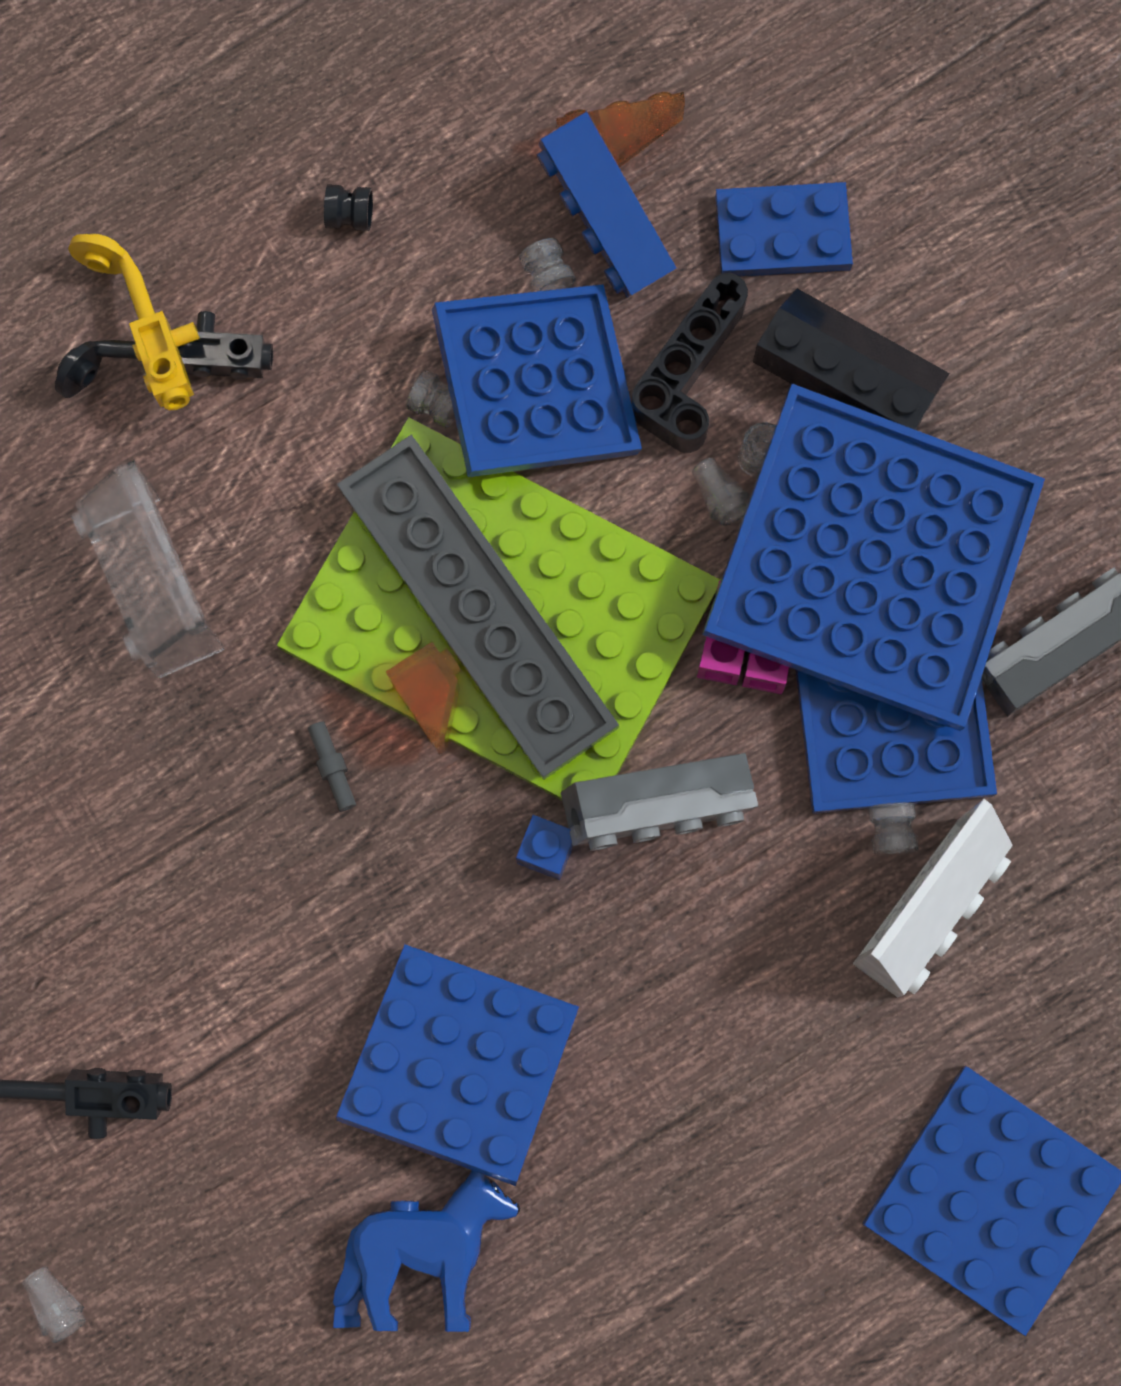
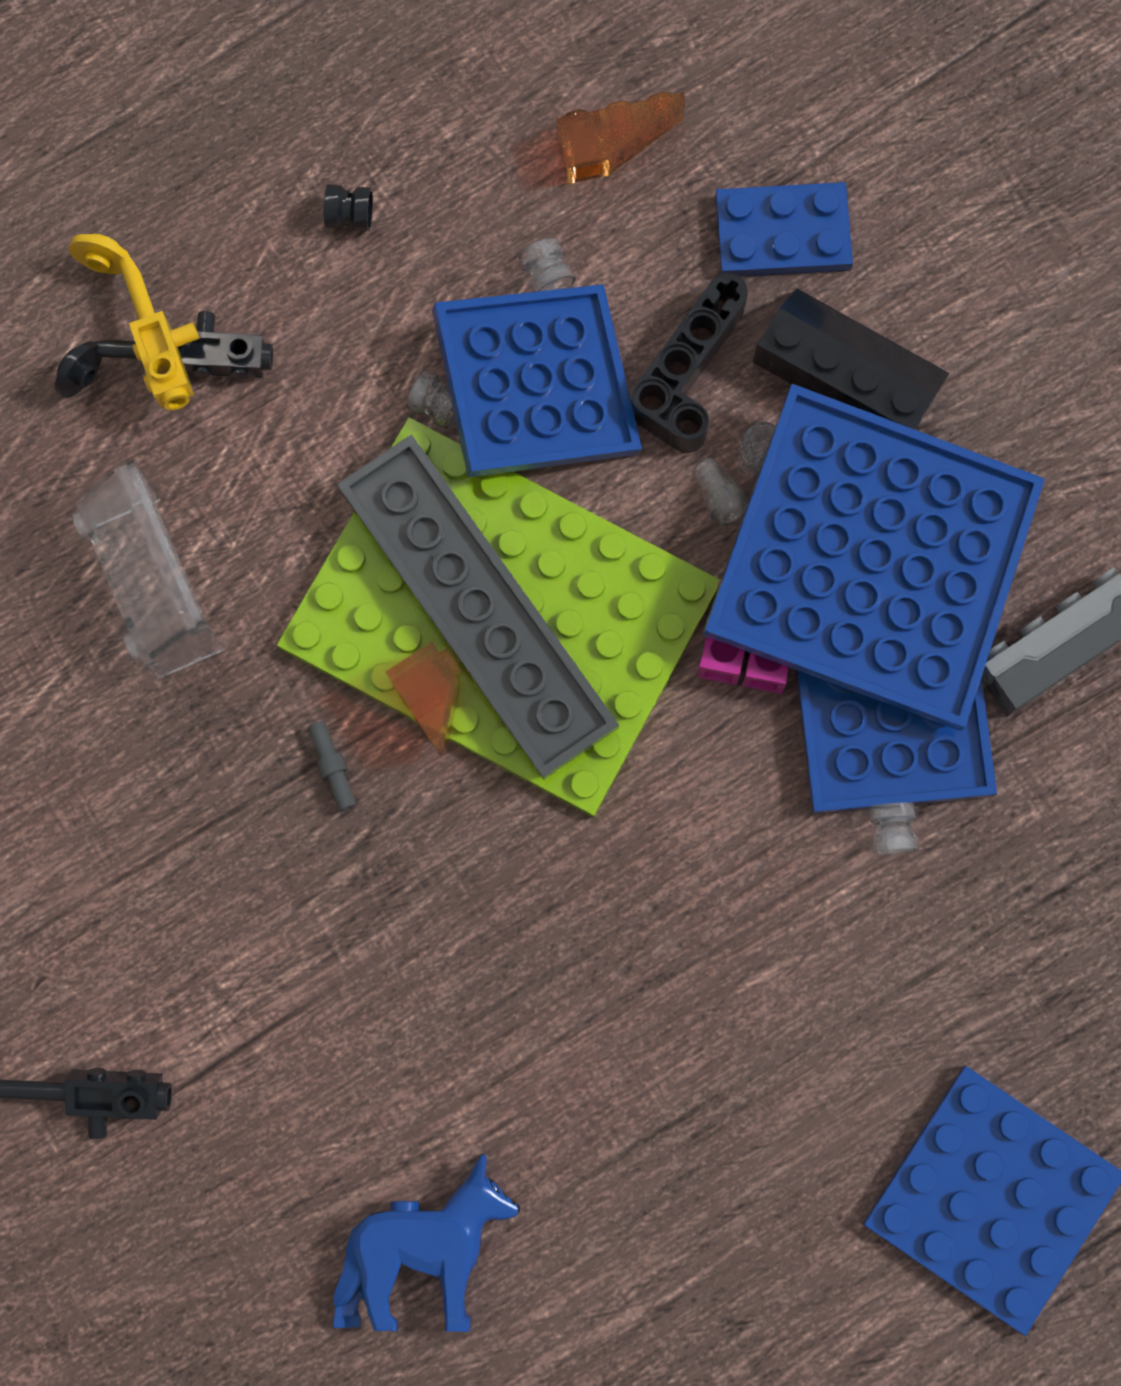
clear cone [22,1267,86,1343] -> none
blue plate [336,944,579,1186] -> none
blue brick [516,815,573,880] -> none
blue brick [536,111,677,298] -> none
piece [561,753,758,851] -> none
white slope [853,799,1013,998] -> none

